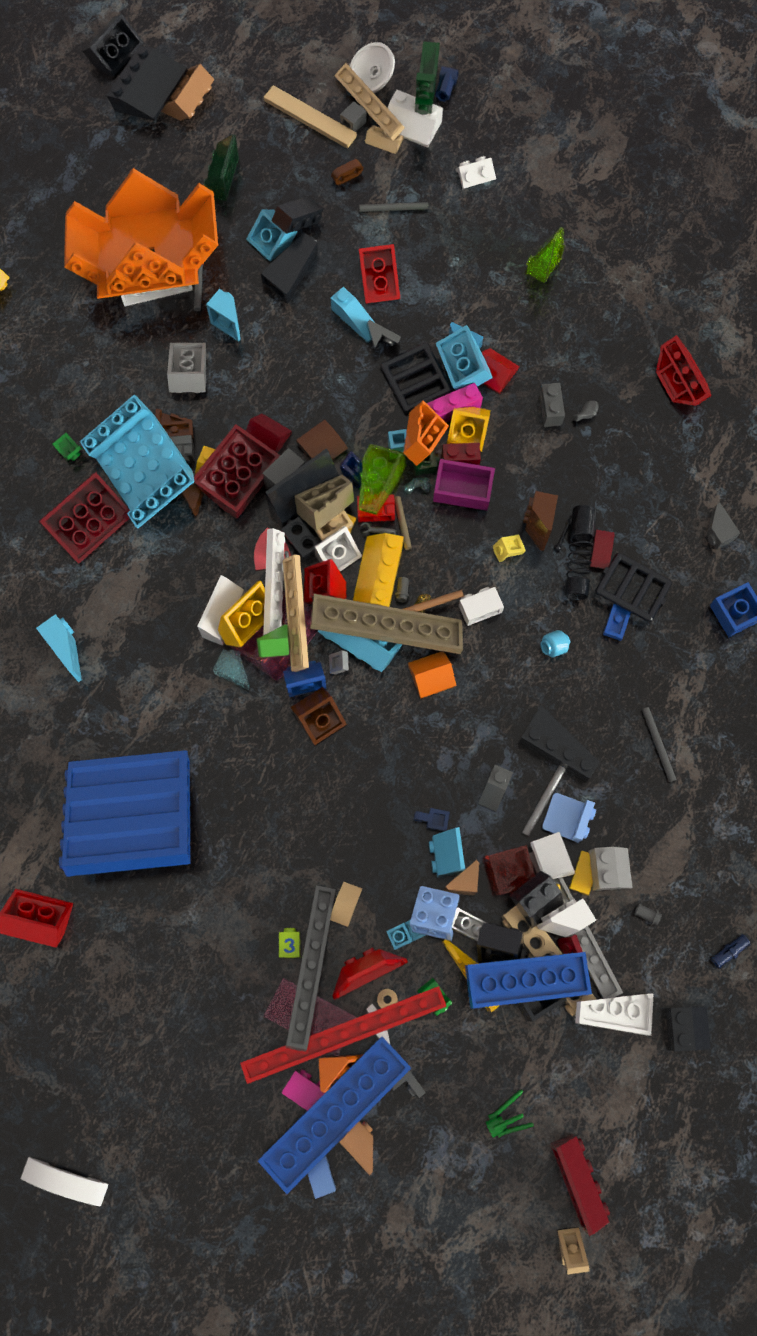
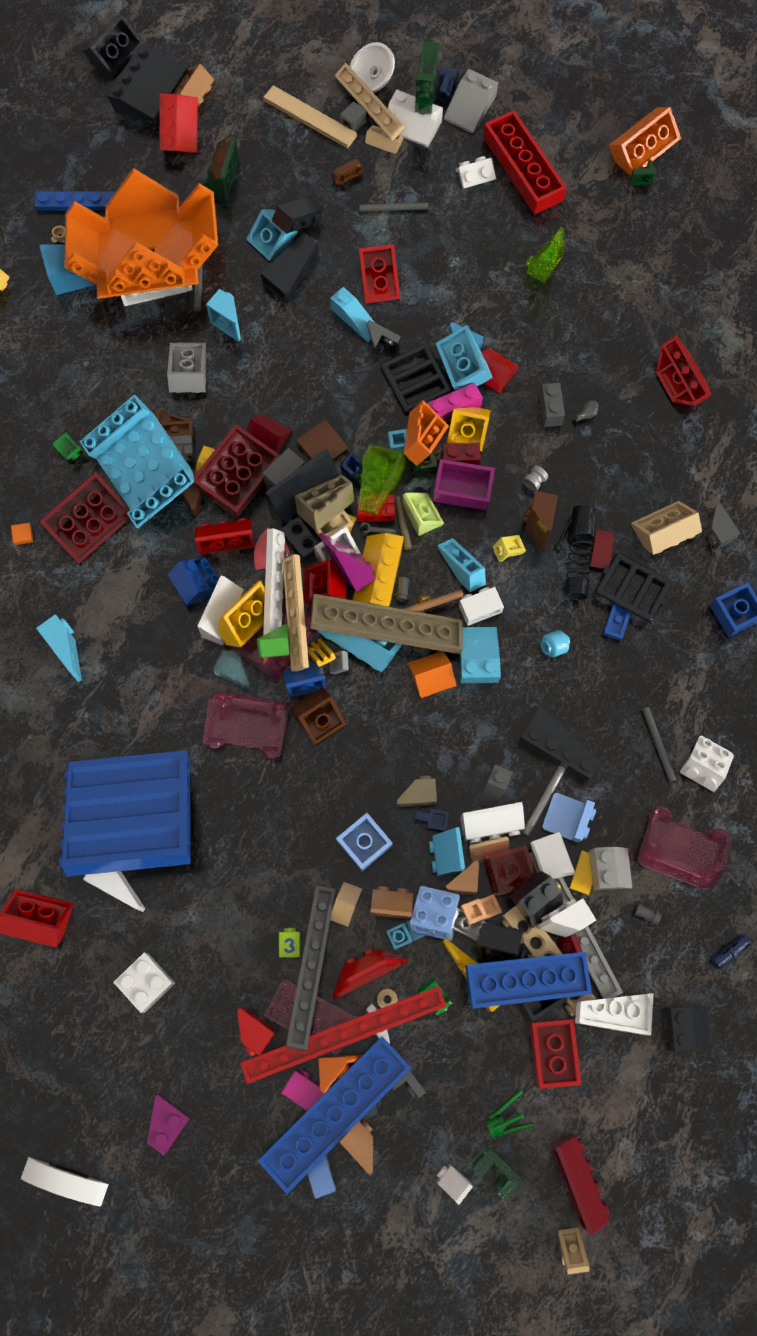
none -> orange tile [11,523,33,545]
none -> blue plate [35,191,116,211]
none -> dark azure slope [39,244,96,295]
none -> tan plate [51,226,65,243]
none -> white slope [83,871,145,912]
none -> white brick [113,953,175,1013]
none -> magenta wing [147,1094,190,1156]
none -> red slope [160,93,198,153]
none -> blue slope [168,557,219,605]
none -> red slope [195,518,255,555]
none -> clear pink windscreen [202,691,290,758]
none -> red slope [237,1008,278,1056]
none -> yellow tile [307,638,336,667]
none -> magenta slope [319,533,375,592]
none -> light blue brick [336,813,393,872]
none -> medium nougat slope [370,886,413,919]
none -> dark tan slope [397,776,437,807]
none -> yellowish green slope [402,493,444,536]
none -> white slope [436,1164,473,1204]
none -> medium azure slope [437,538,486,592]
none -> light grey slope [443,69,498,134]
none -> medium azure slope [459,627,501,683]
none -> white slope [460,802,525,844]
none -> light nougat slope [460,894,502,925]
none -> tan slope [468,836,509,862]
none -> clear green panel [470,1145,524,1201]
none -> red brick [483,110,567,215]
none -> light grey wheel [523,465,549,491]
none -> red brick [529,1019,582,1089]
none -> orange slope [608,107,681,176]
none -> dark green bracket [630,160,656,186]
none -> tan slope [631,501,702,555]
none -> clear pink windscreen [637,805,732,889]
none -> white bracket [680,736,734,792]

